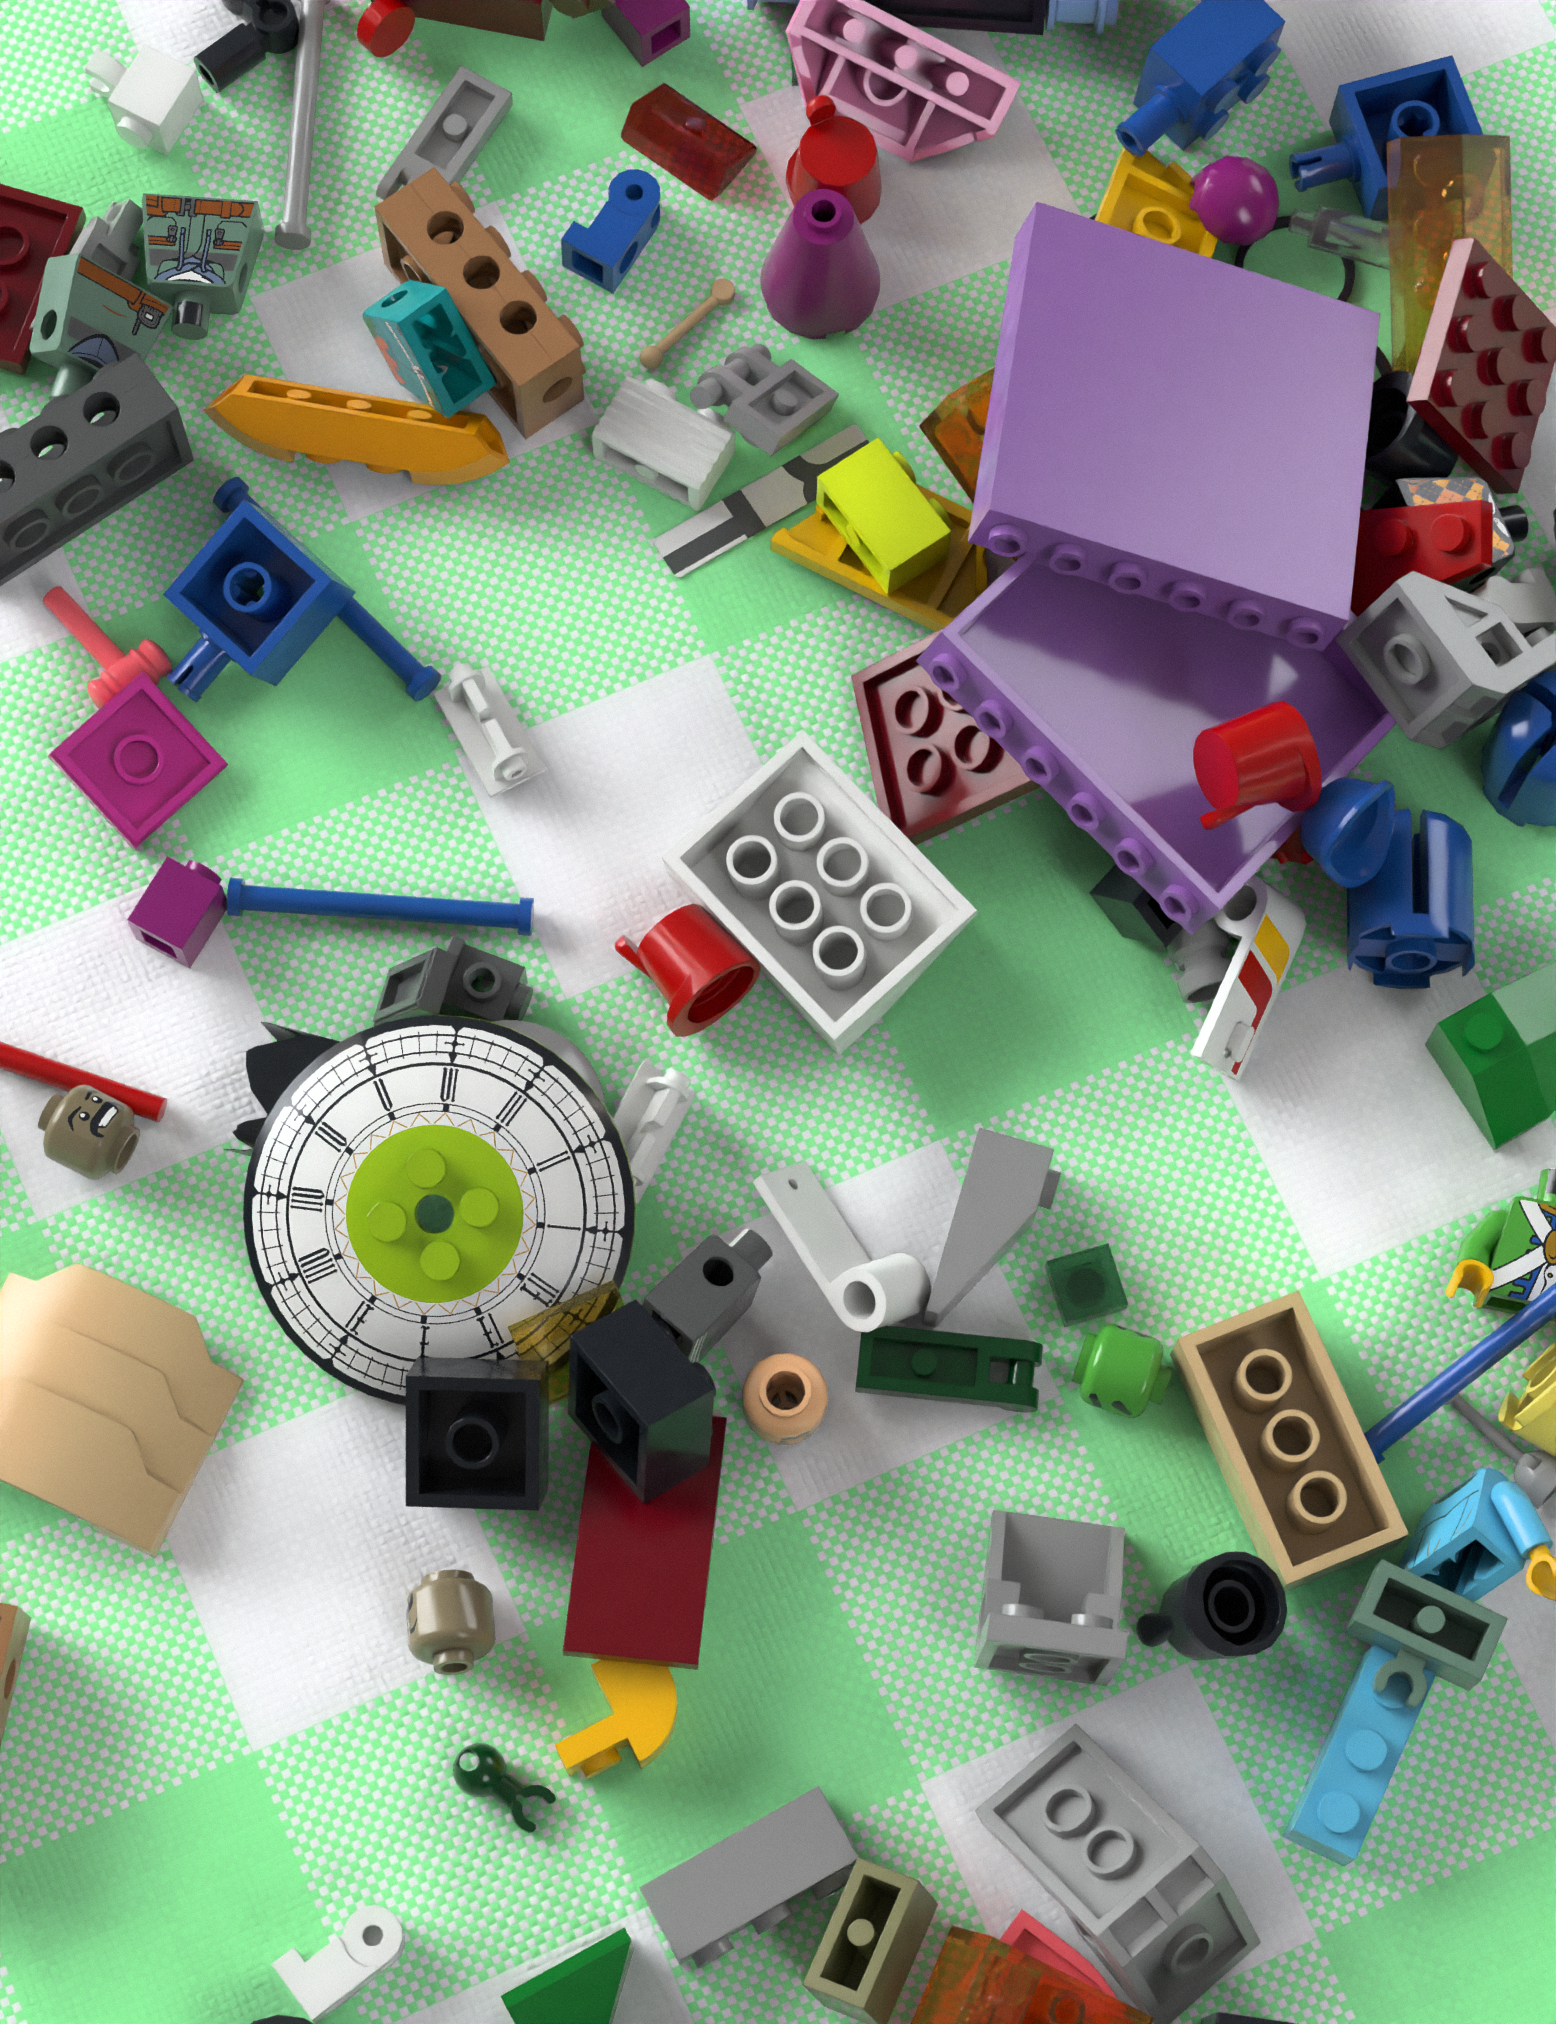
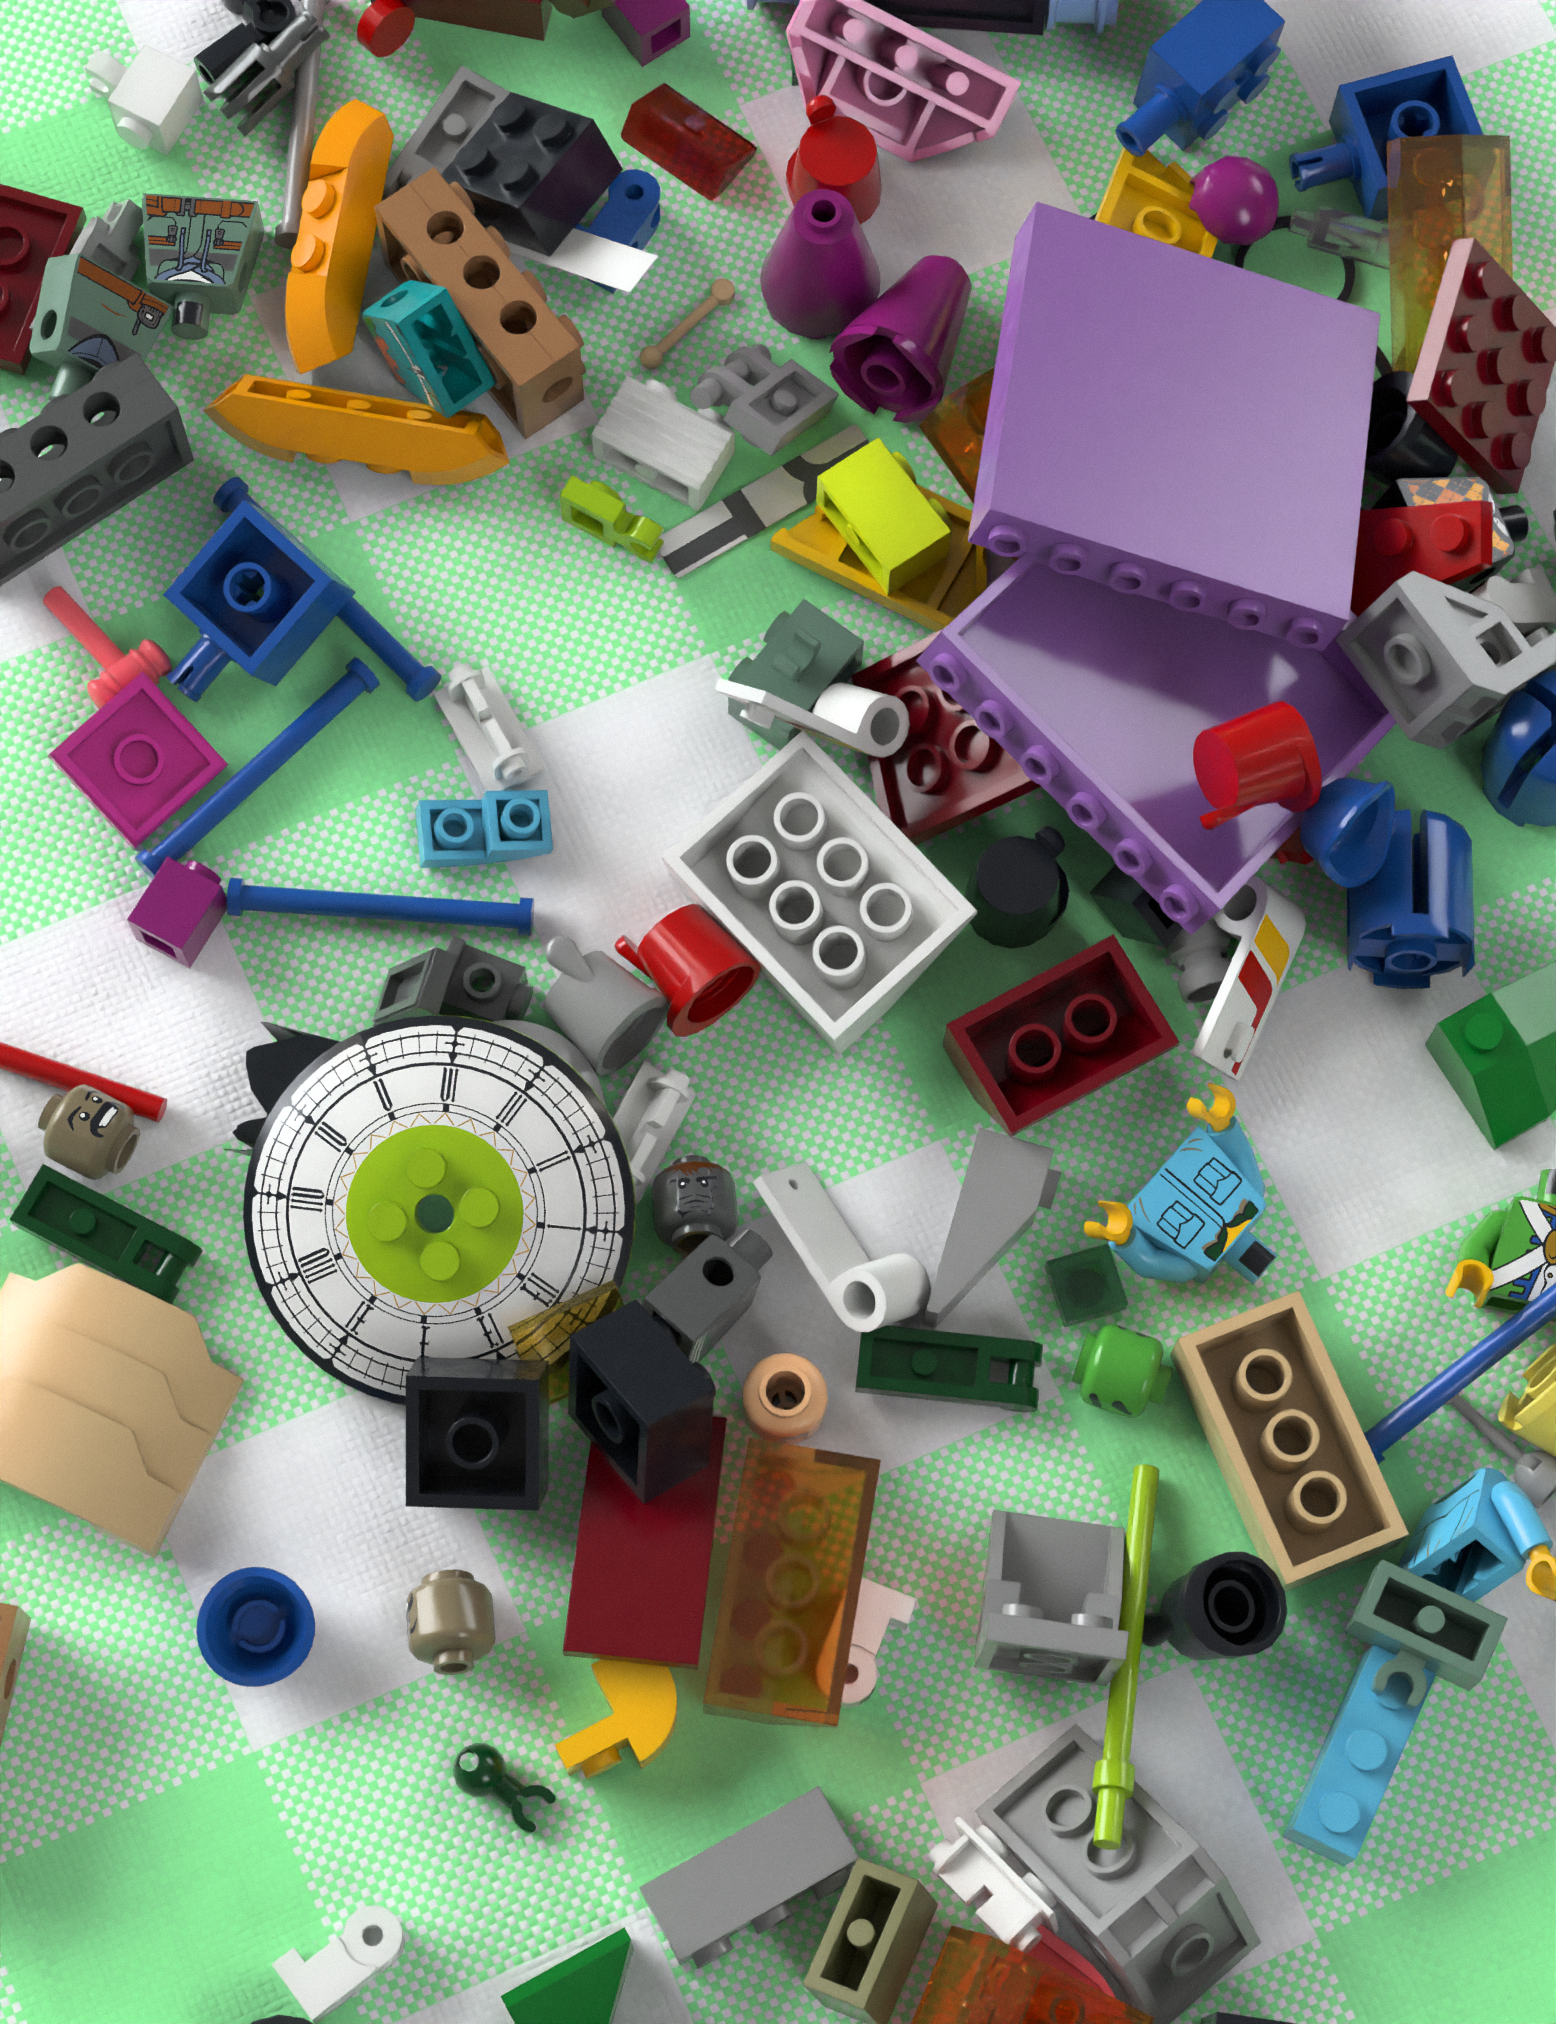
none -> dark green plate [10,1164,203,1305]
none -> blue bar [135,657,380,879]
none -> blue helmet [196,1567,315,1687]
none -> dark grey arm [203,8,331,136]
none -> light orange brick [285,99,394,374]
none -> medium azure slope [415,790,553,868]
none -> black brick [441,92,623,257]
none -> white sticker [505,228,659,293]
none -> light grey hat [543,936,669,1075]
none -> lime plate [560,475,664,563]
none -> dark grey head [651,1155,738,1256]
none -> clear orange slope [703,1438,881,1728]
none -> white door [715,678,910,758]
none -> sand green brick [728,599,864,751]
none -> white leg [818,1575,917,1708]
none -> magenta cone [829,255,972,423]
none -> white hinge [928,1816,1059,1955]
none -> dark red slope [943,934,1180,1137]
none -> black hat [964,826,1070,949]
none -> medium azure torso [1084,1083,1278,1285]
none -> lime bar [1092,1464,1160,1850]

